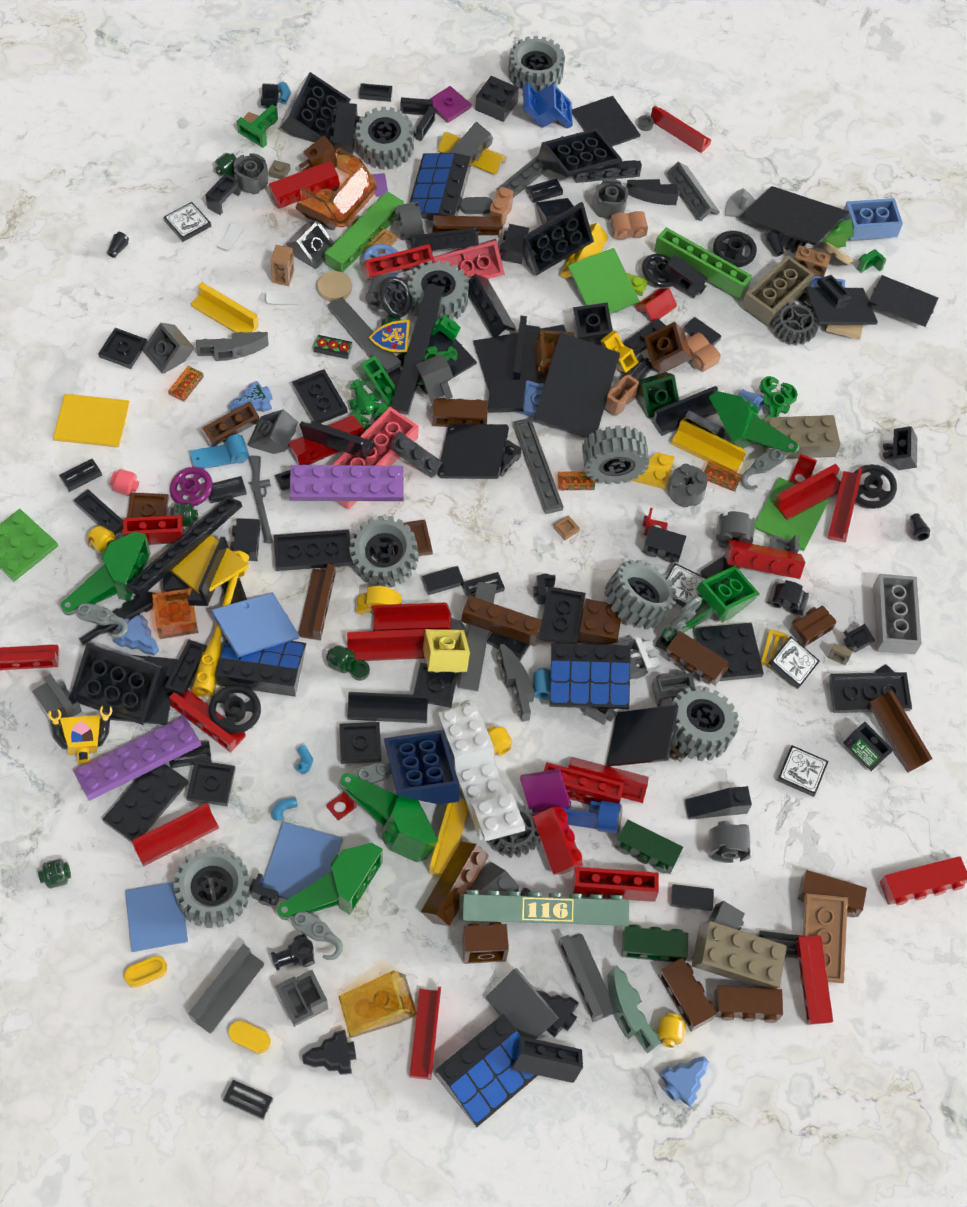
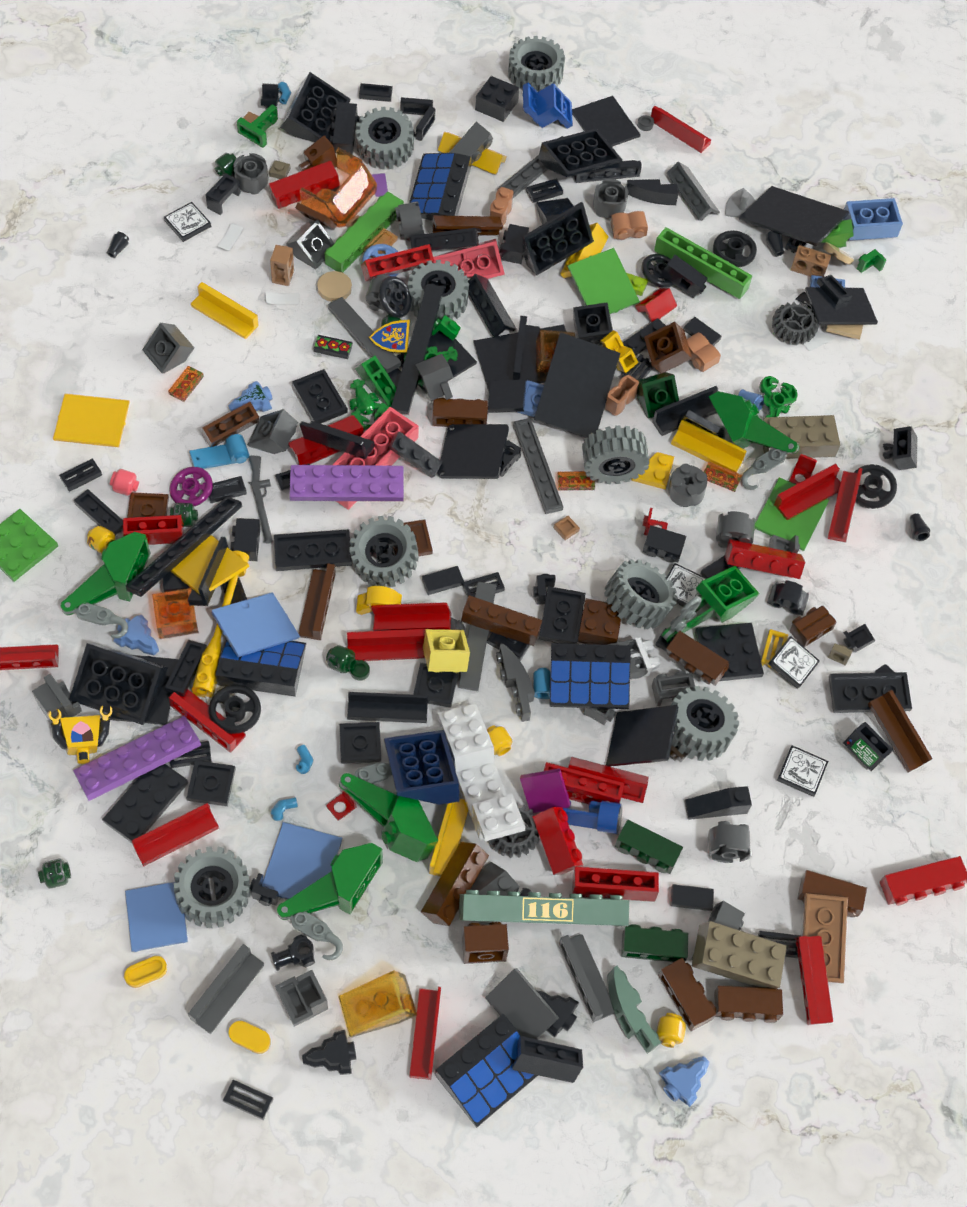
black sword [79,591,157,645] -> none
black tile [98,328,147,369] -> none
dark grey slope [196,331,269,361] -> none
magenta plate [430,86,472,123] -> none
dark grey tile [460,197,493,214] -> none
dark tan brick [742,255,815,326] -> none
black piece [868,275,939,327] -> none
light grey brick [873,574,922,654] -> none

